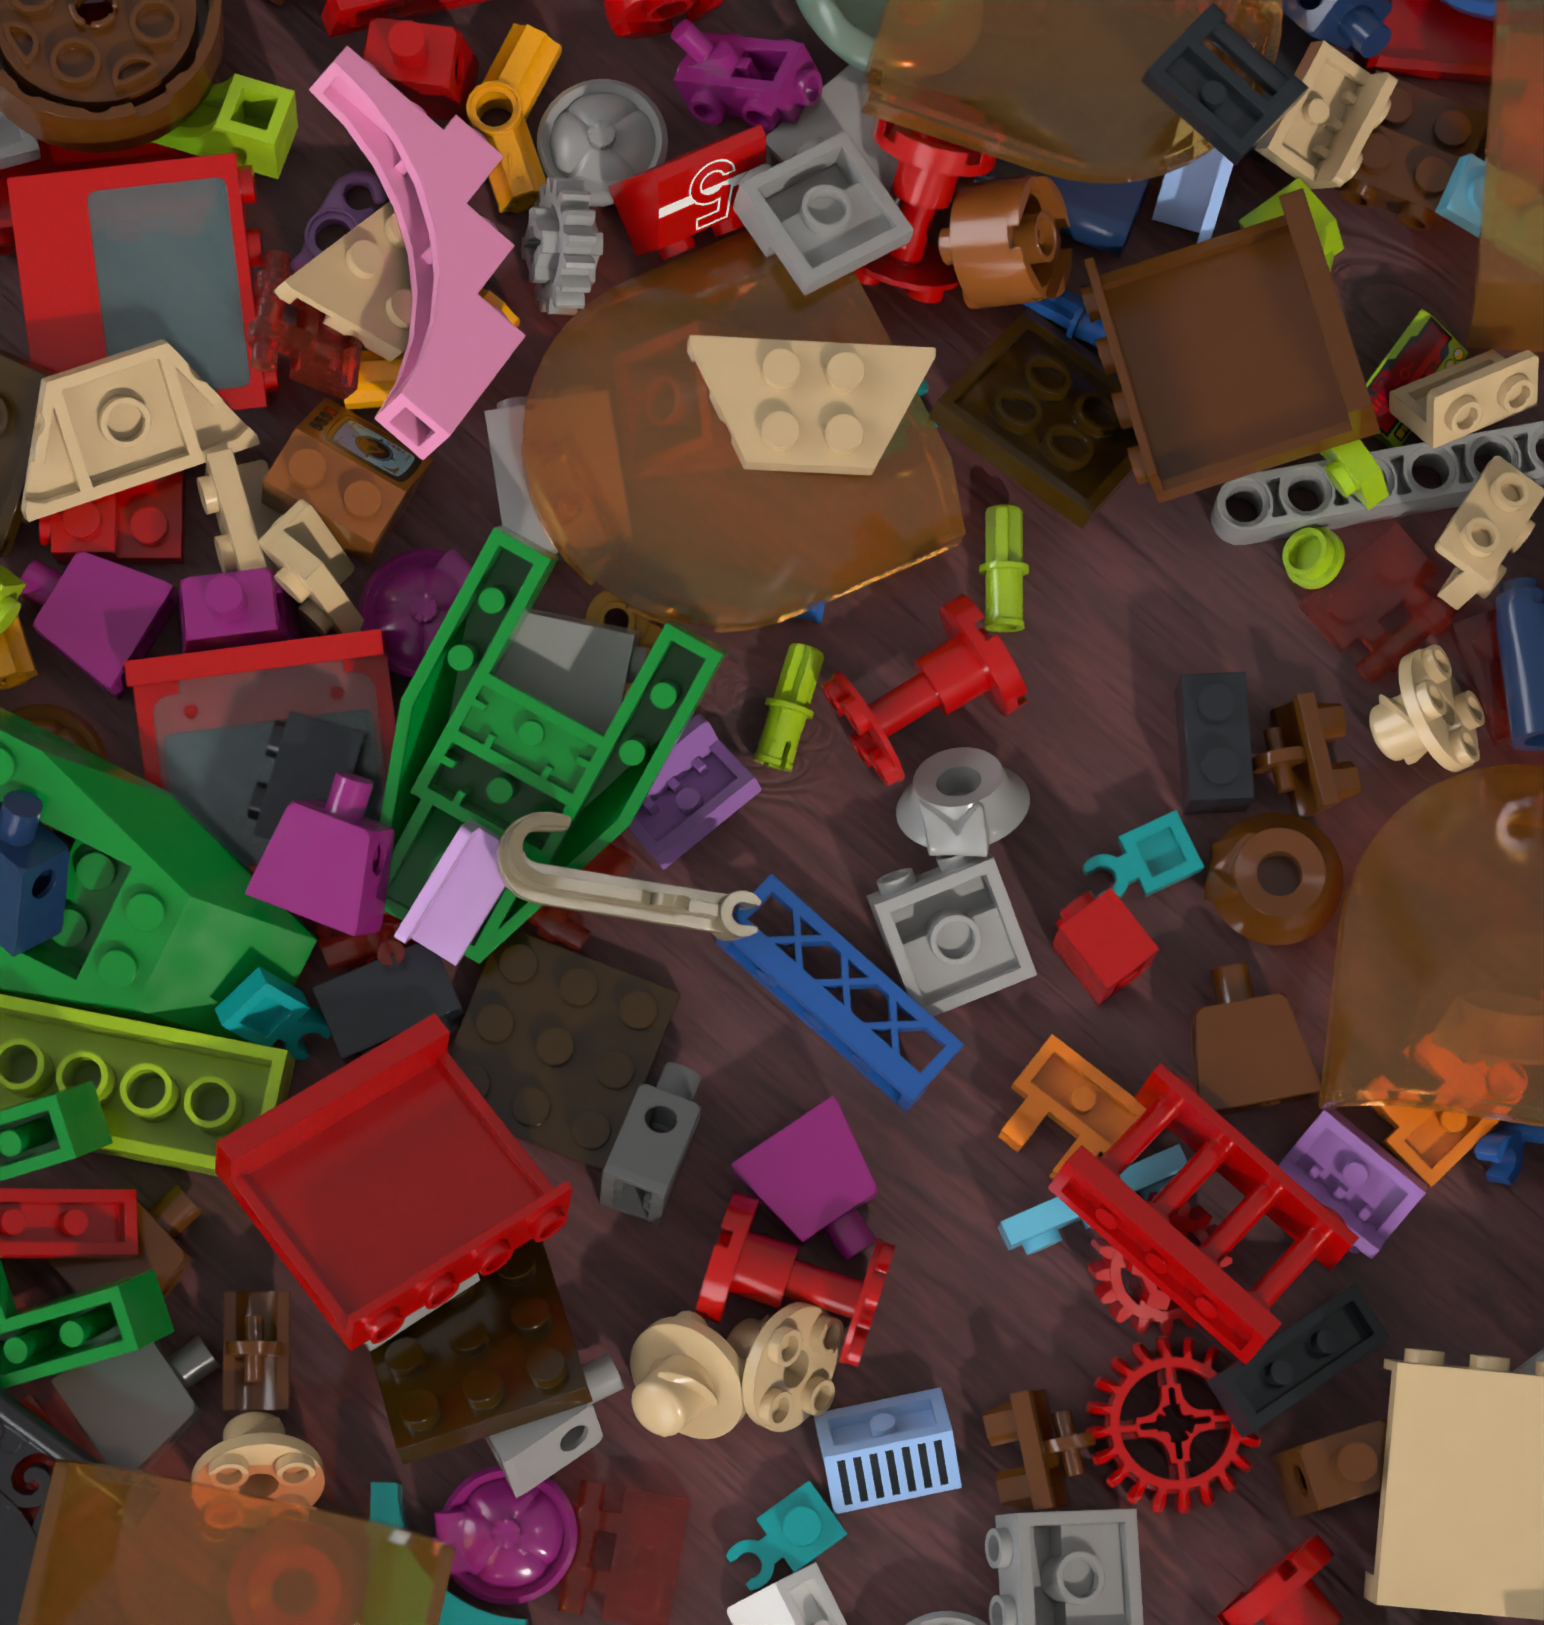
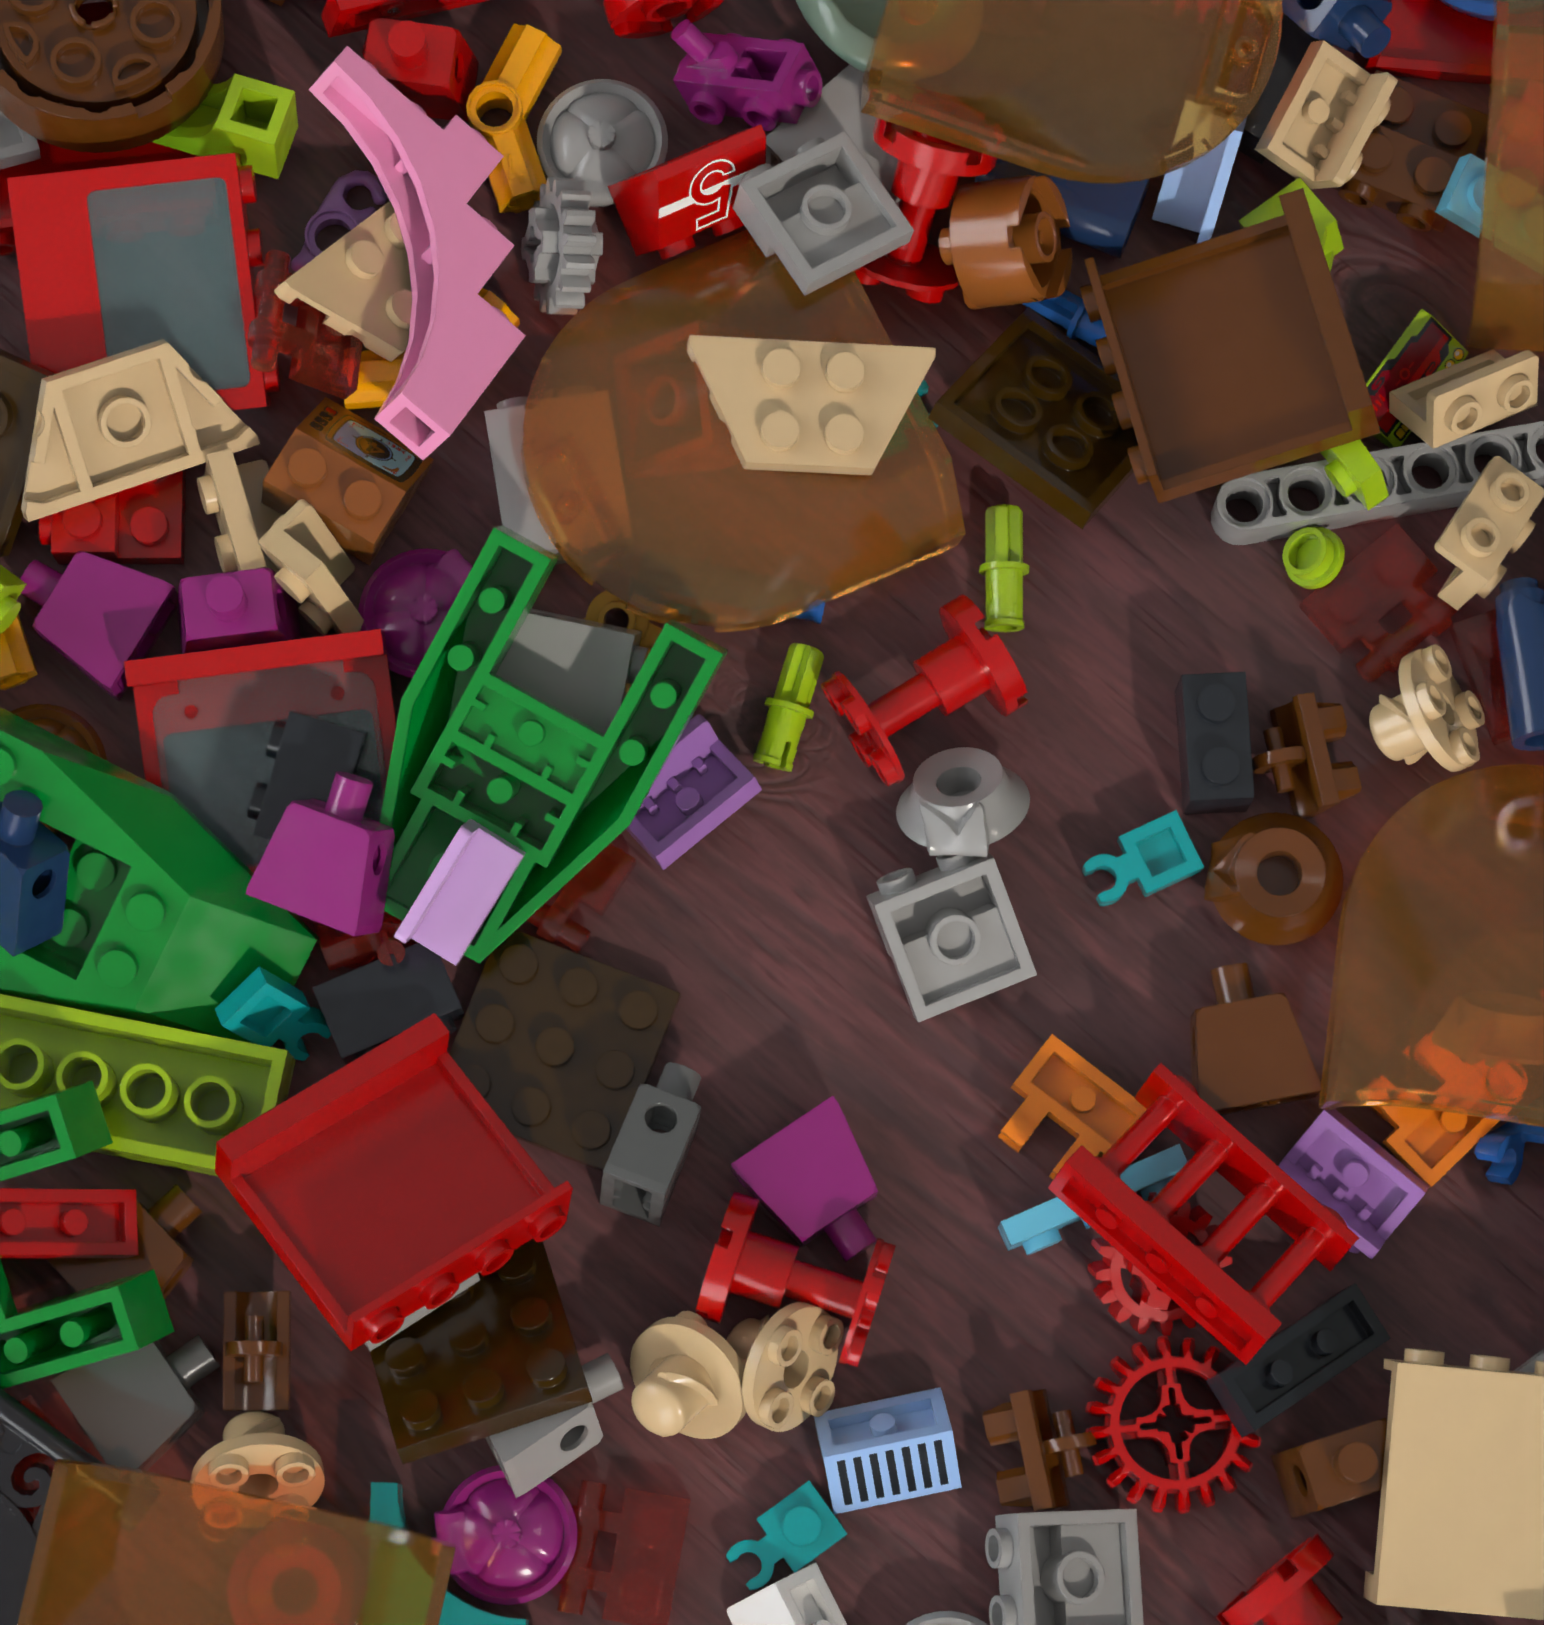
dark tan piece [496,812,762,941] -> none
blue fence [715,873,964,1113] -> none
red brick [1051,888,1159,1007] -> none
black plate [1140,3,1309,166] -> none

